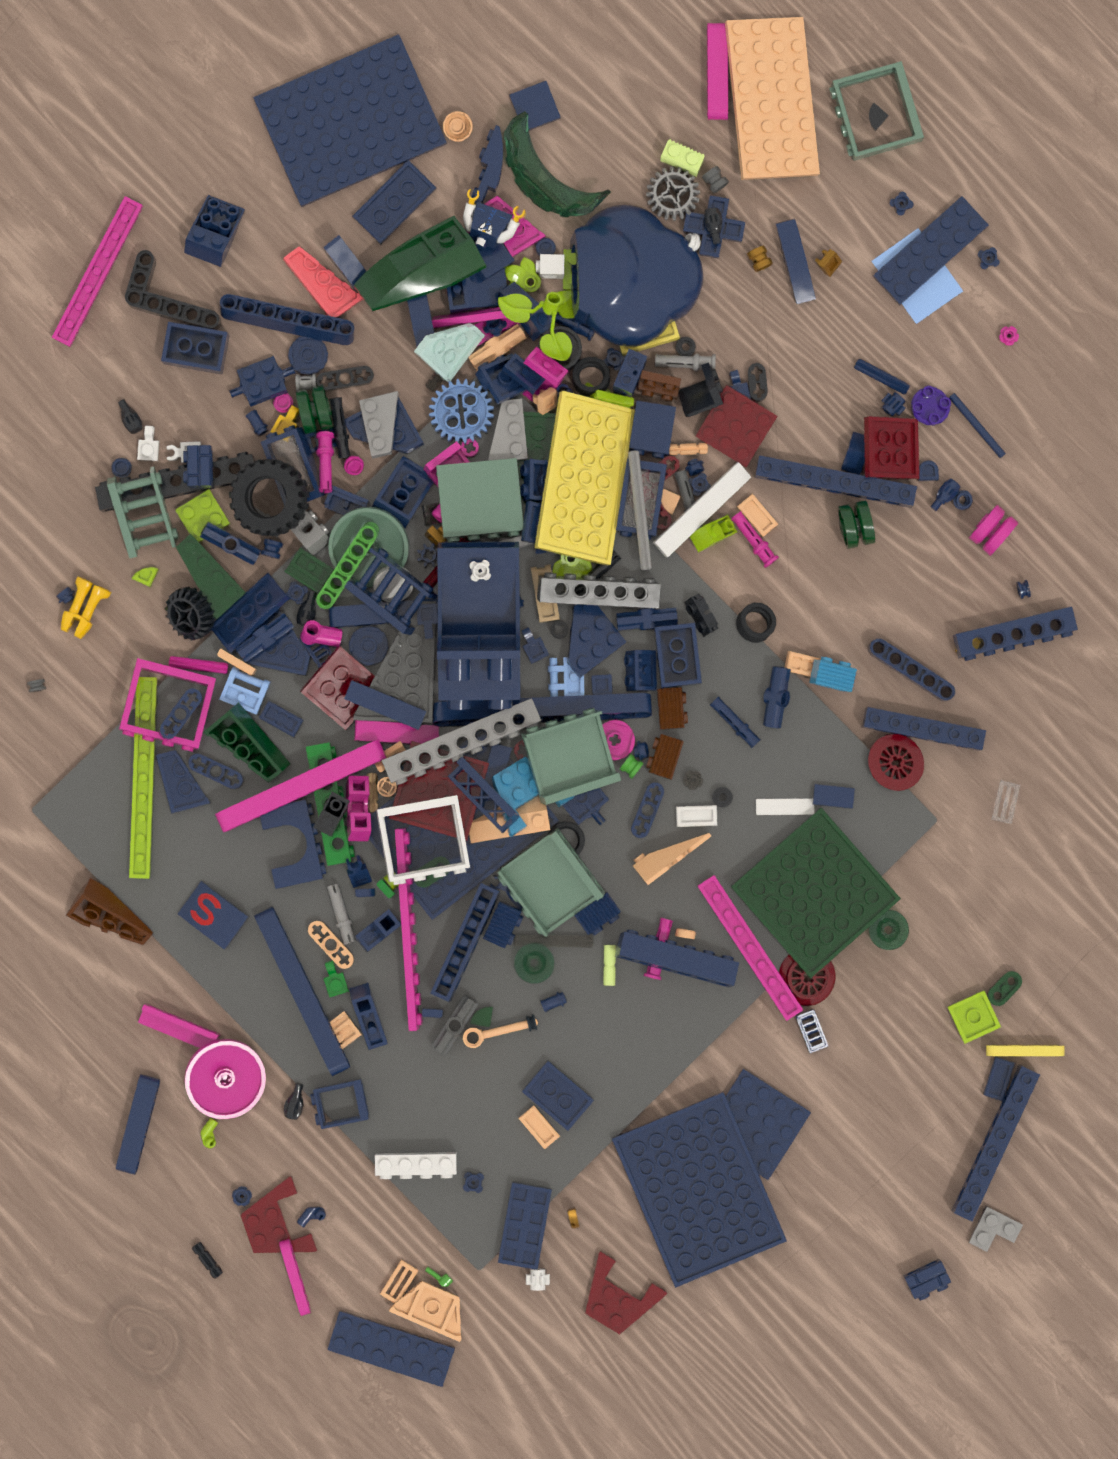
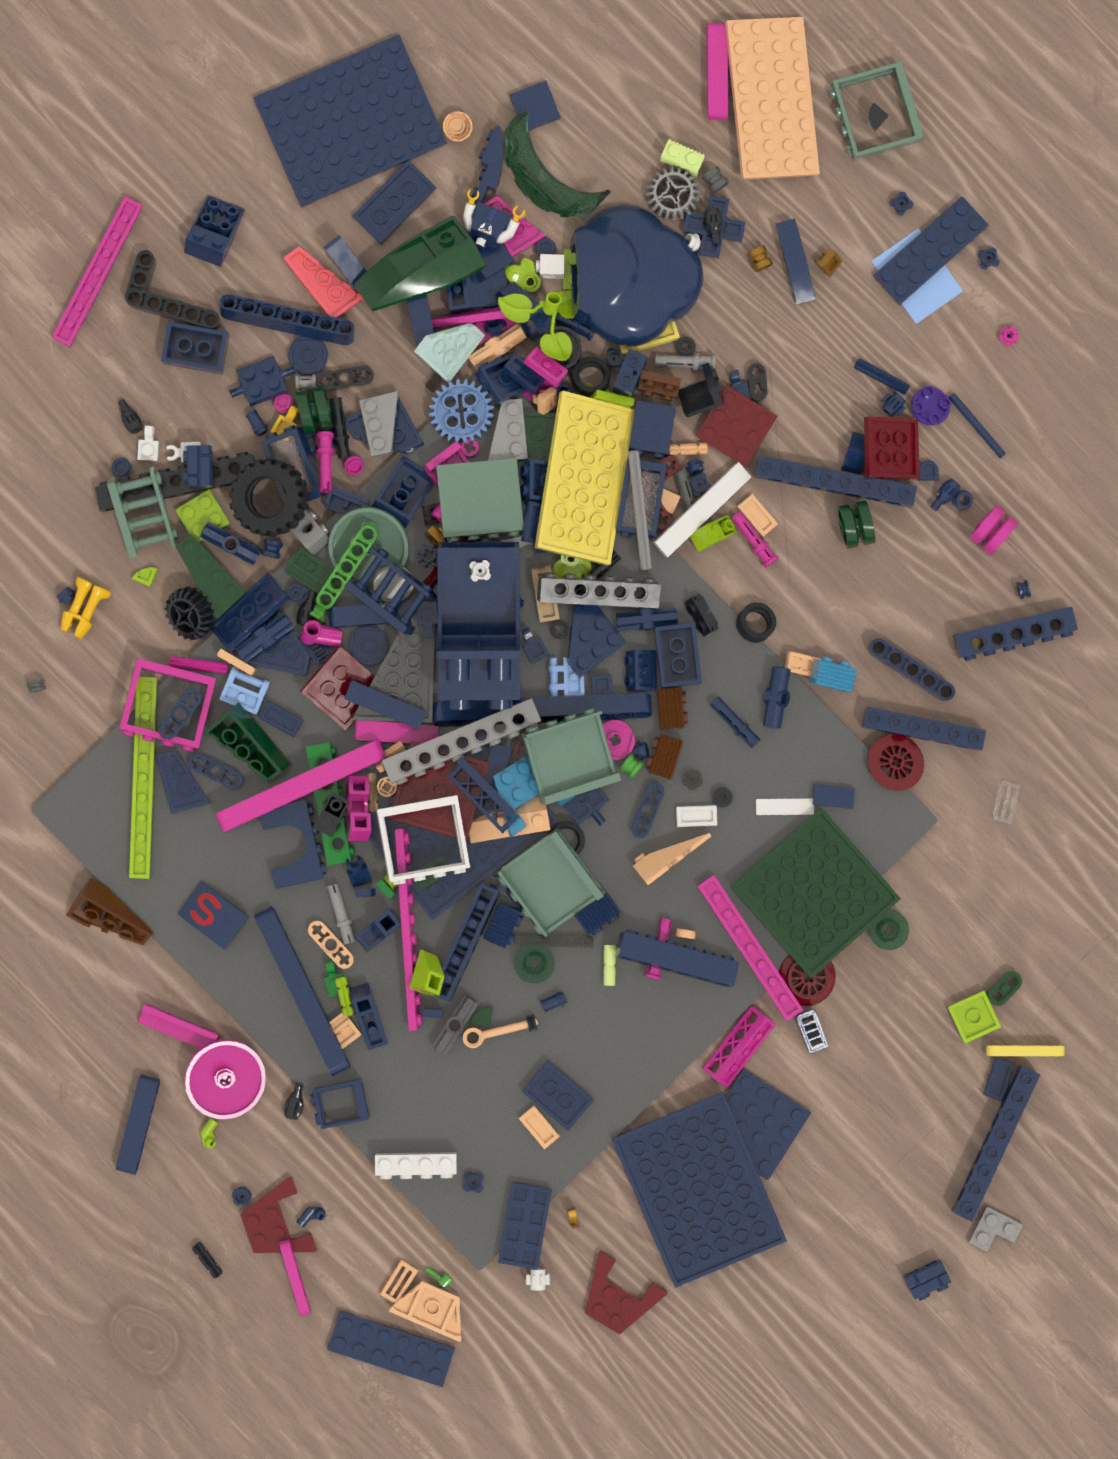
none -> bright green hand [310,605,326,625]
none -> lime axle [335,977,354,1016]
none -> lime slope [409,950,445,996]
none -> dark pink fence [702,1005,776,1088]

